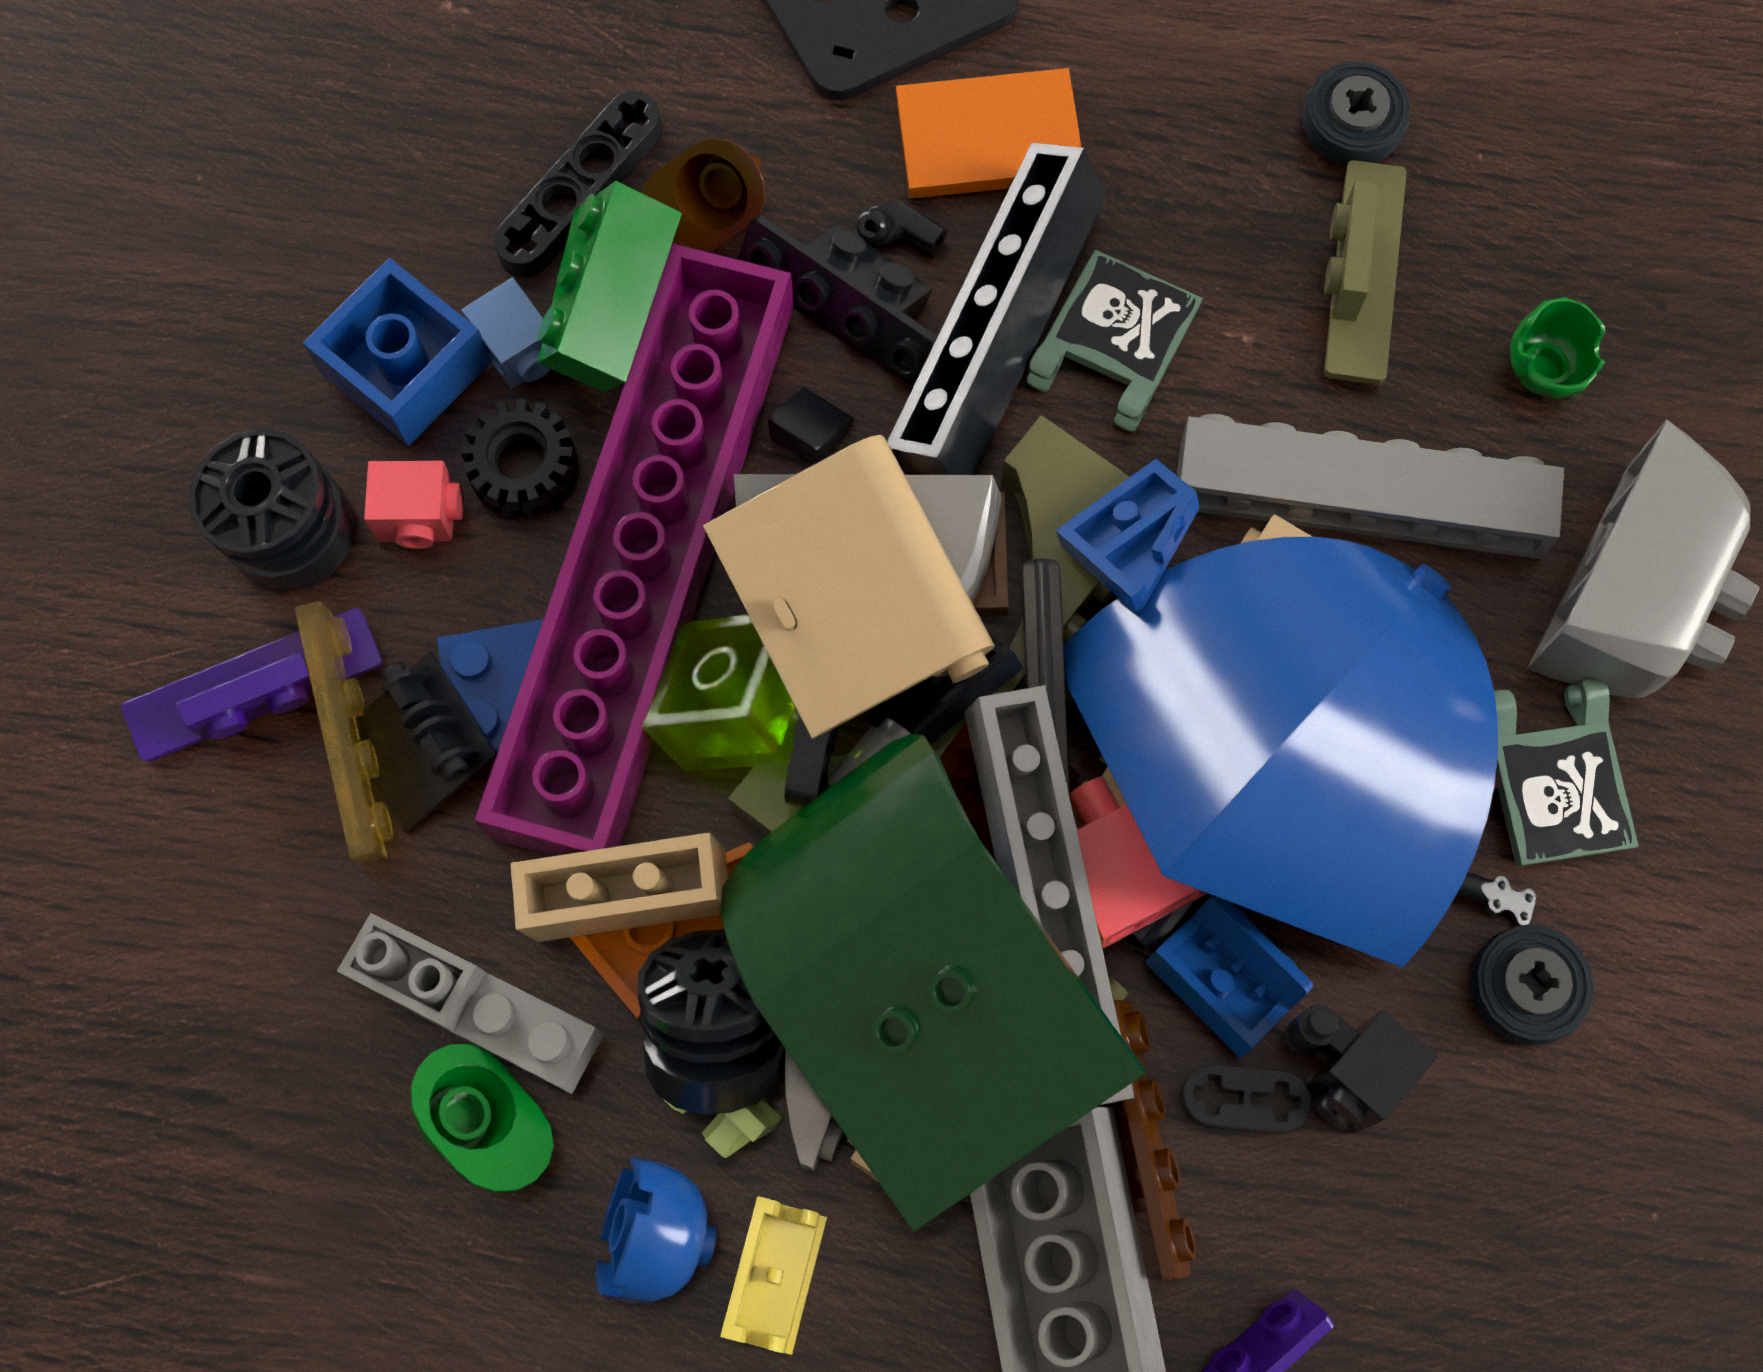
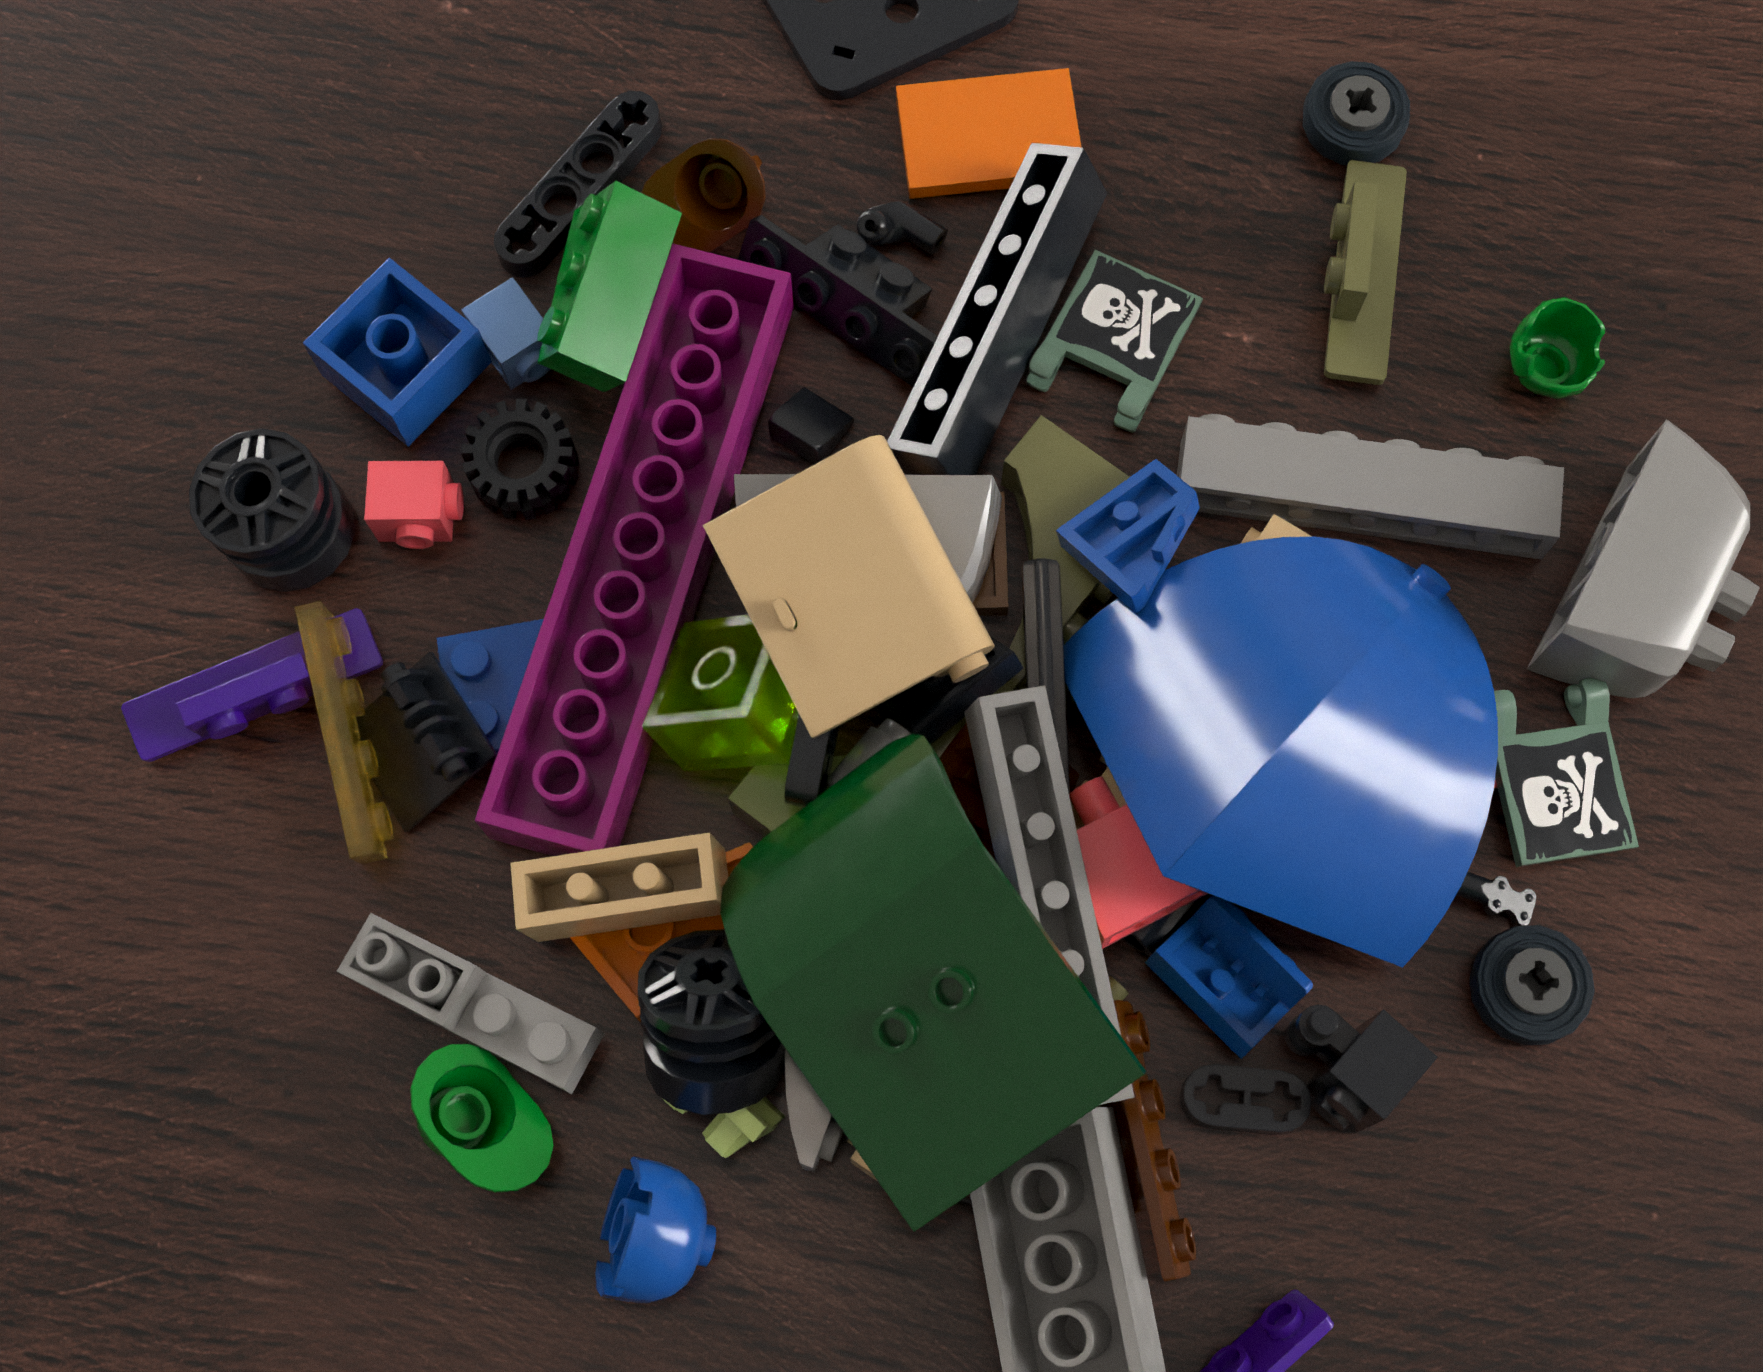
light yellow hinge [720,1196,827,1355] -> none

